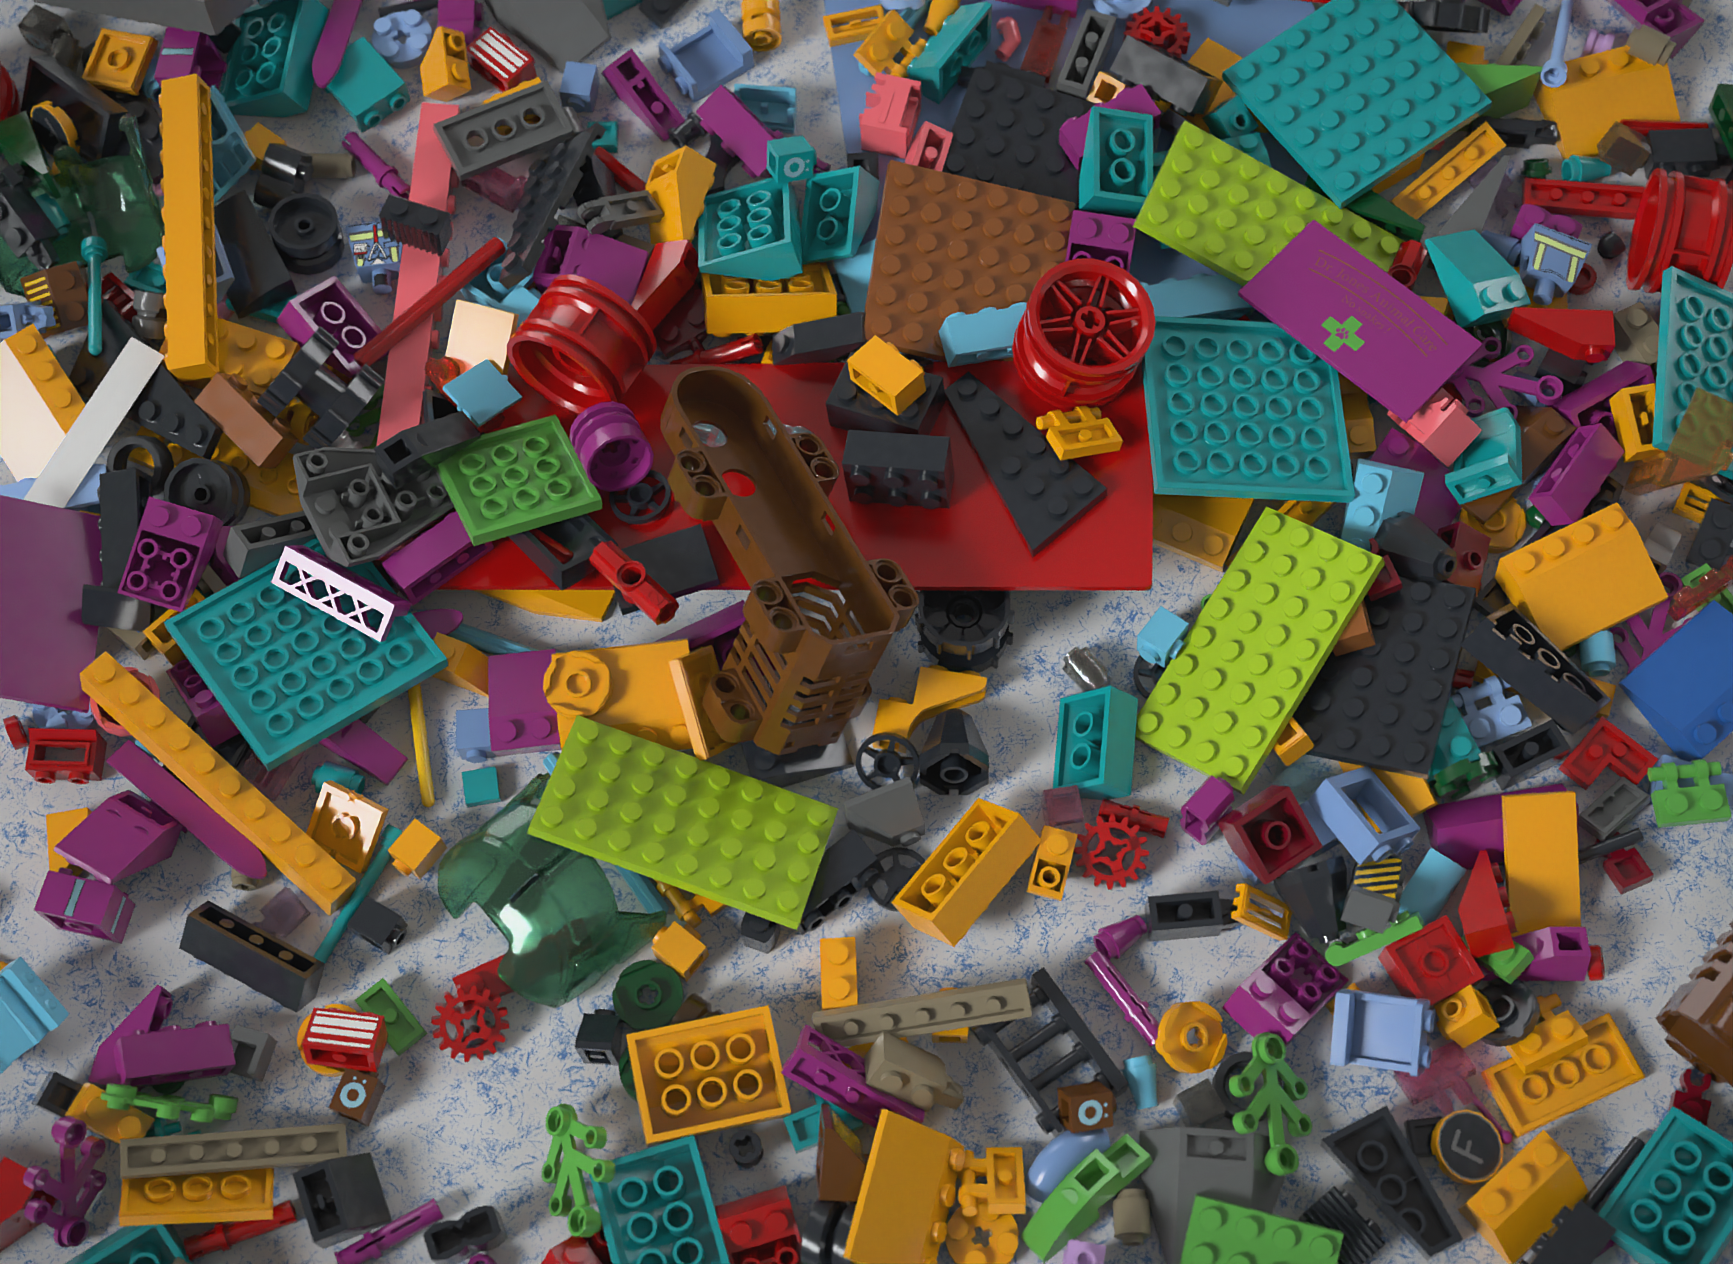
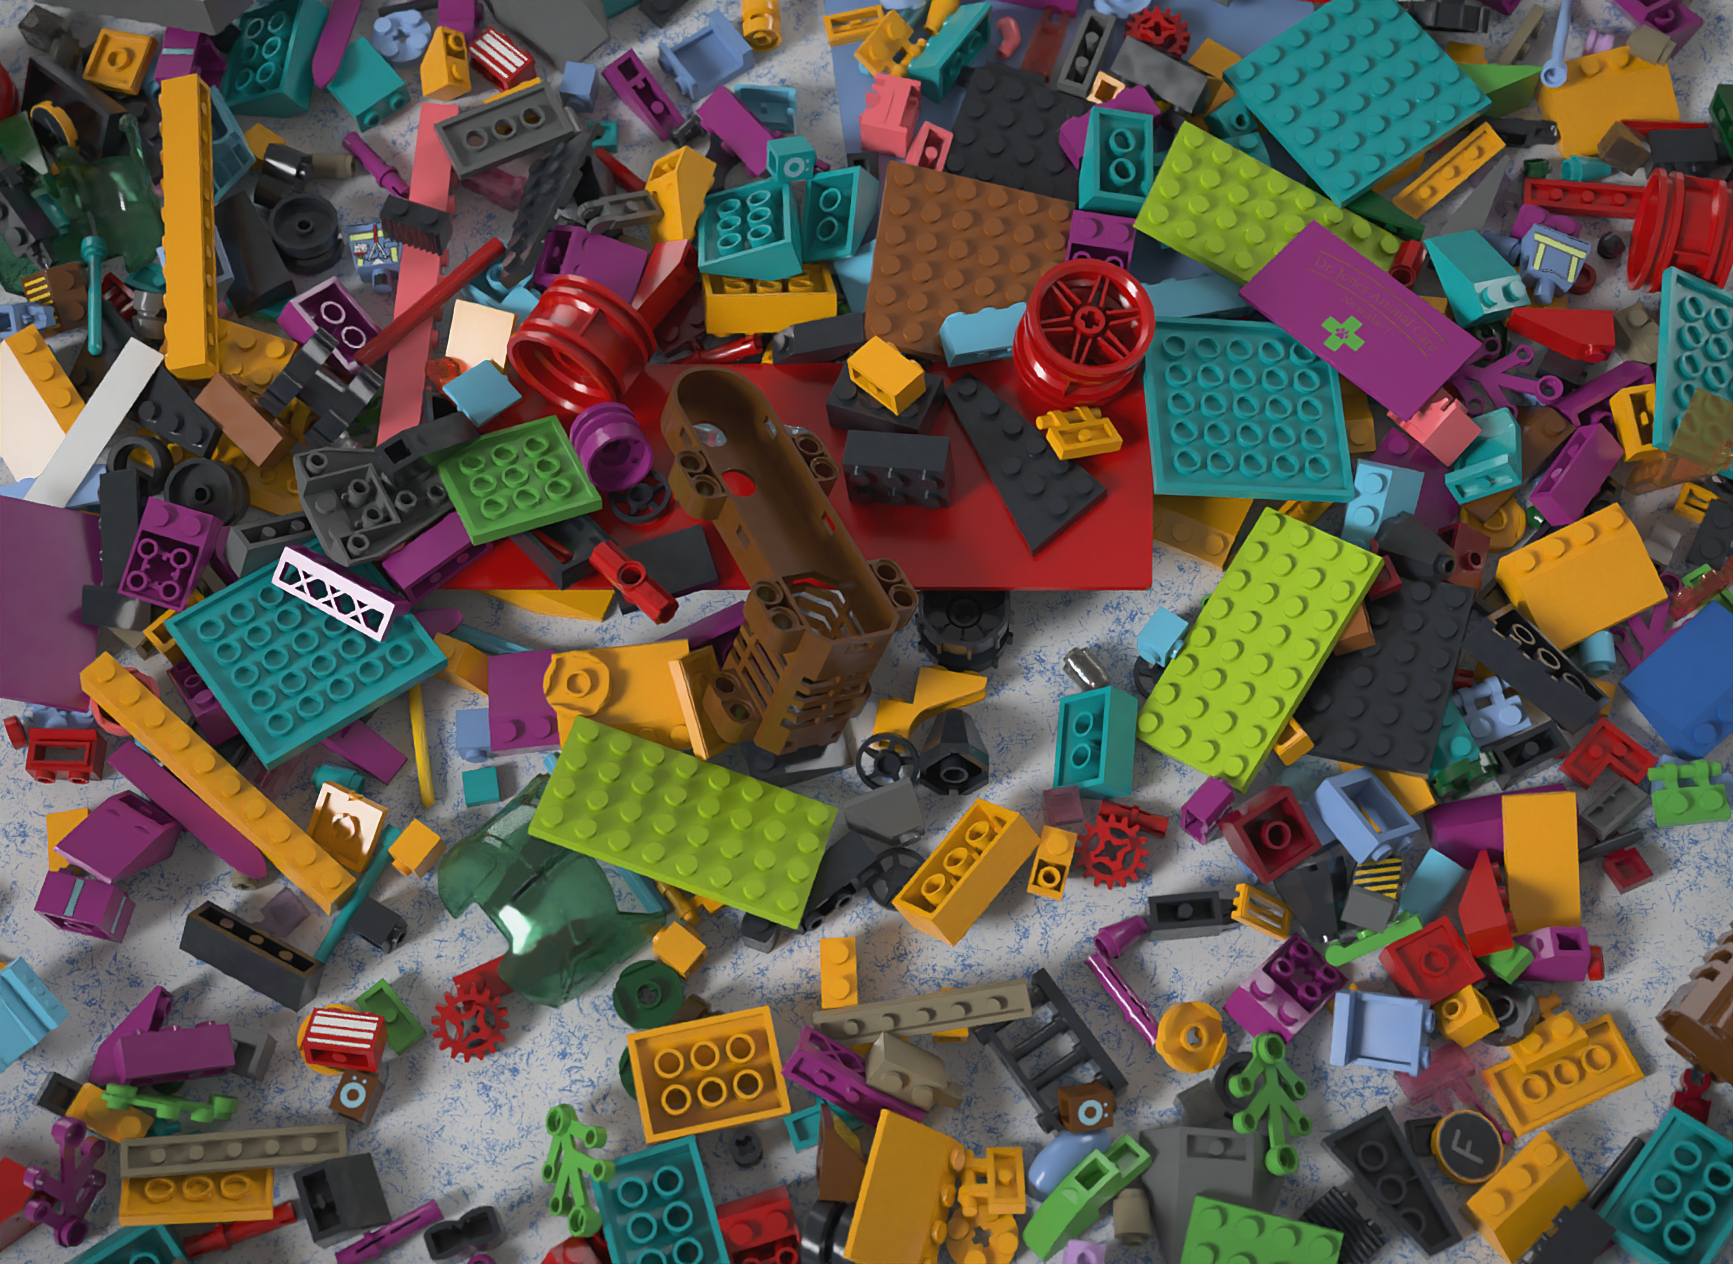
black slope [575,1009,624,1066] -> none
medium azure cone [1121,1055,1158,1110] -> none

